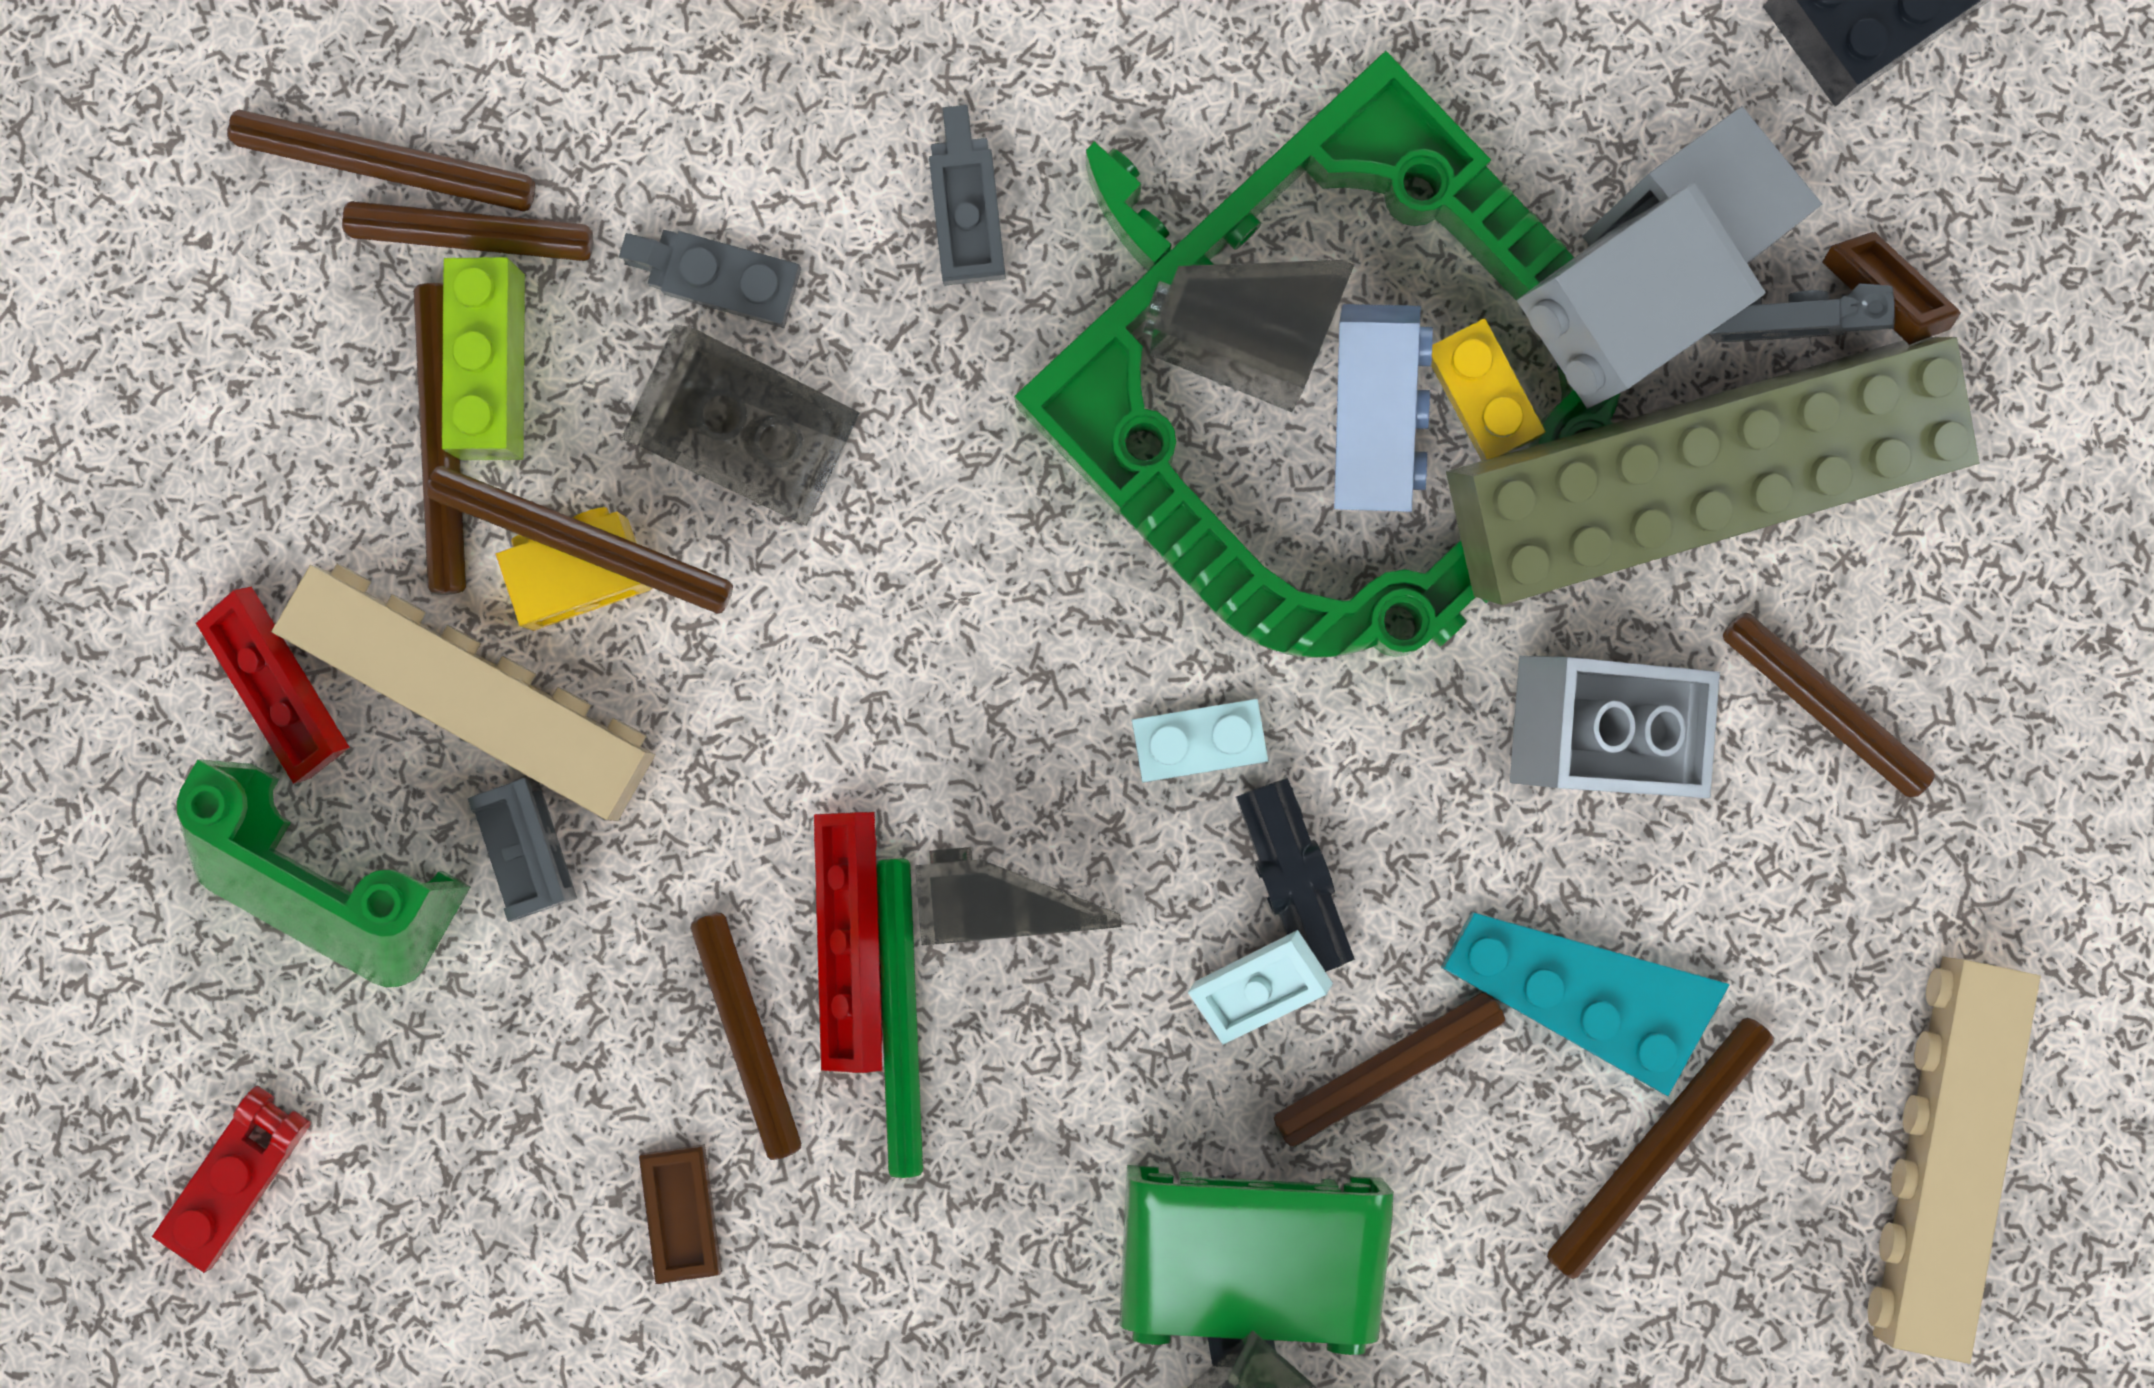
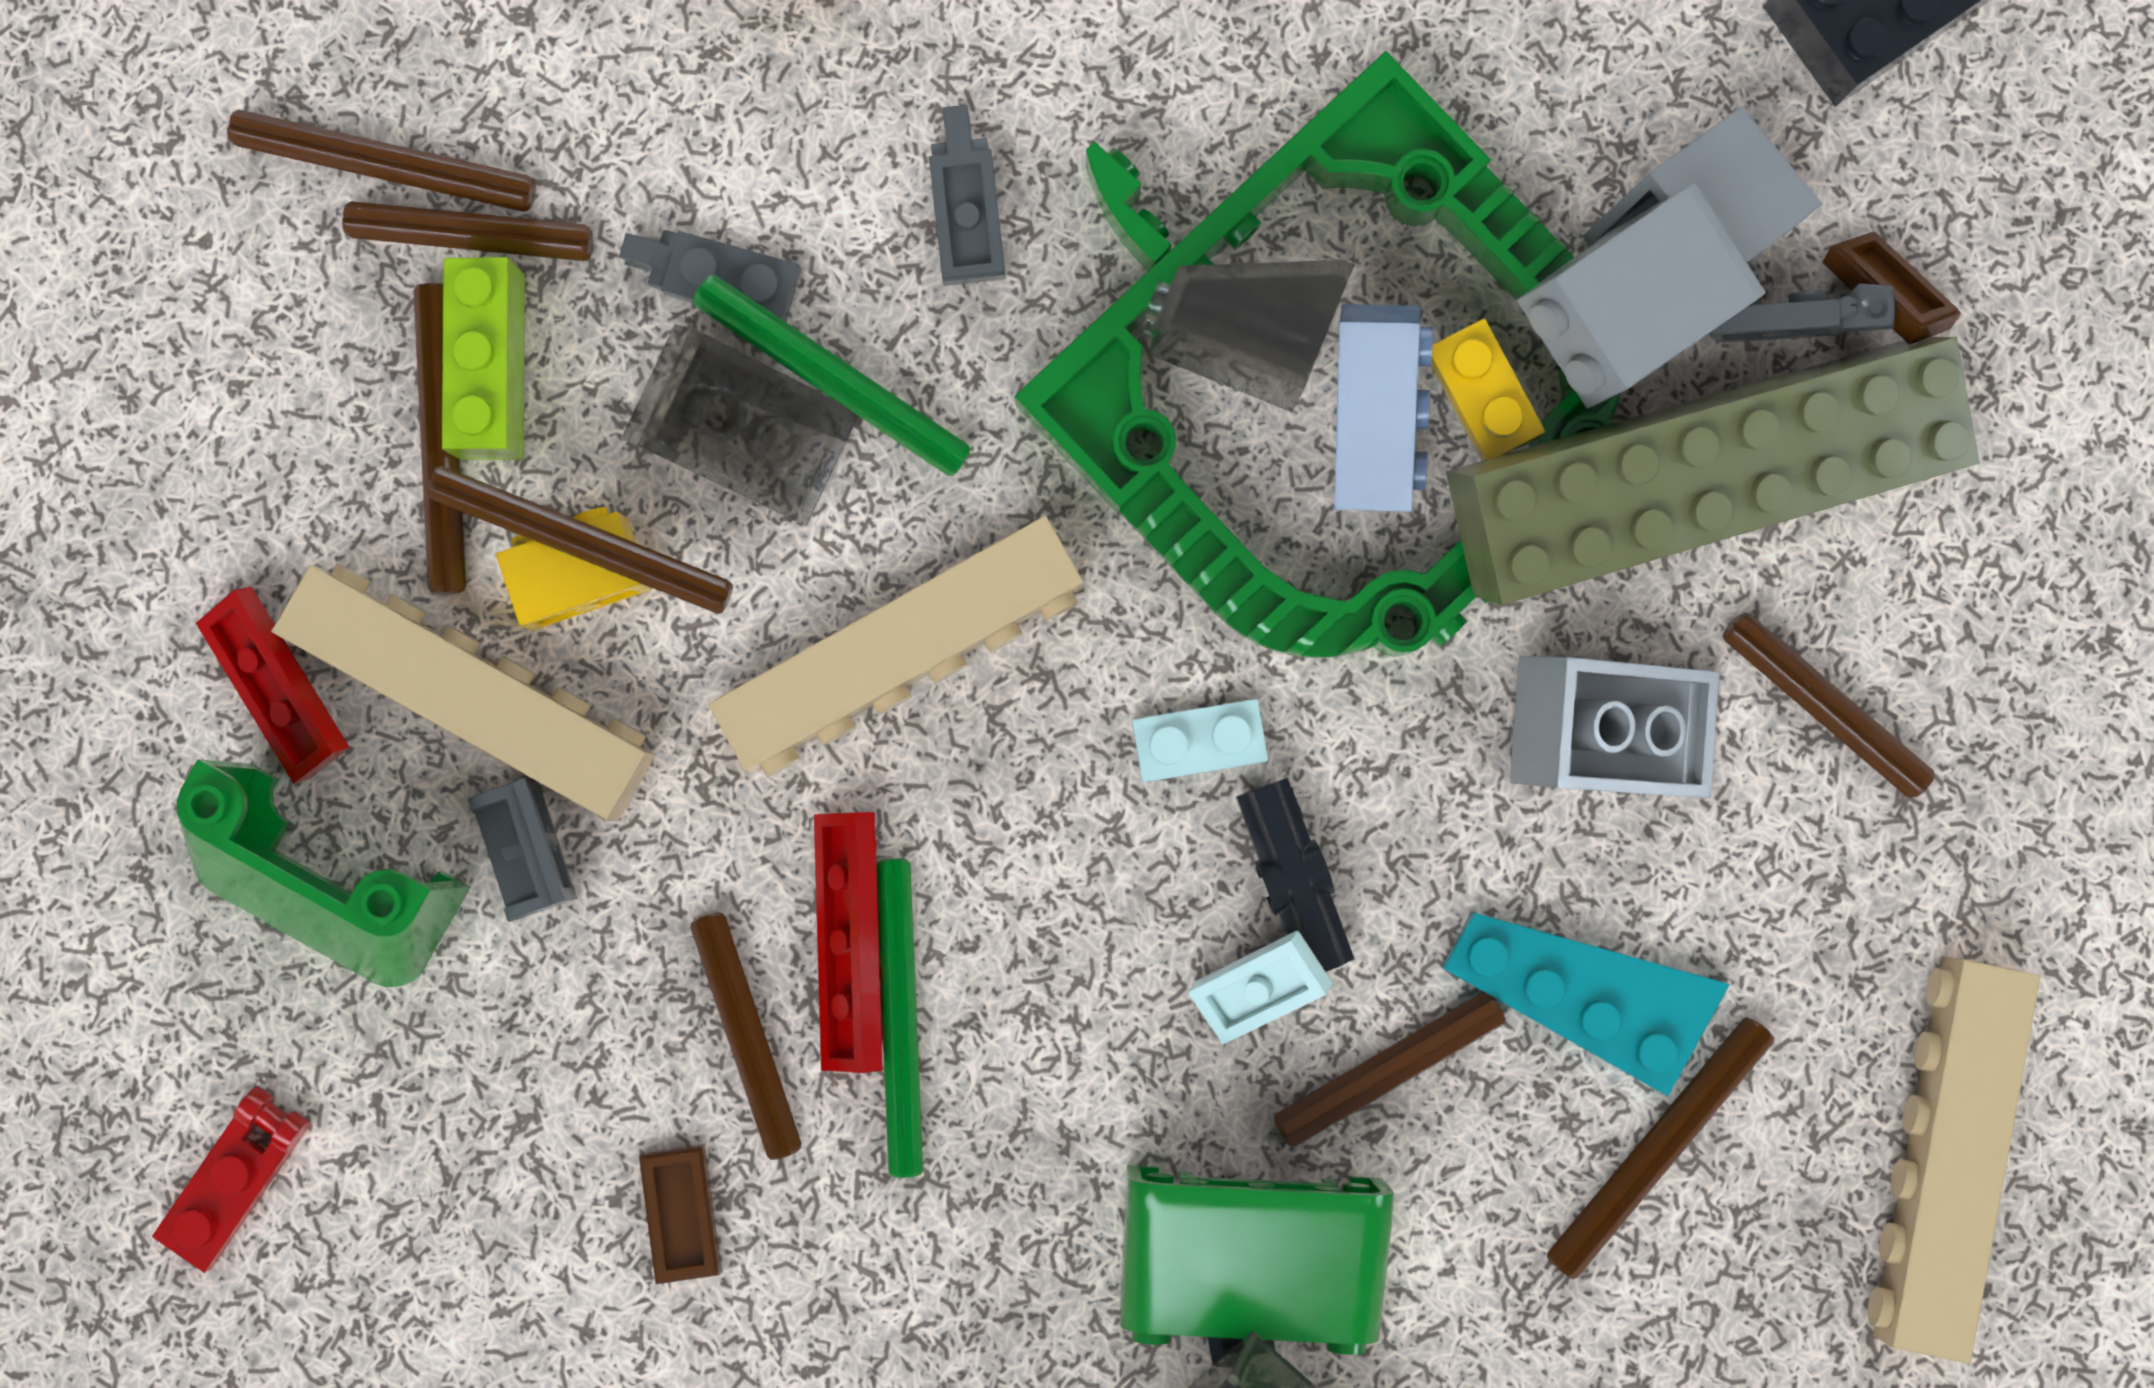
clear smoke slope [915,847,1121,946] -> none
none -> green axle [693,275,971,476]
none -> tan brick [708,515,1084,777]

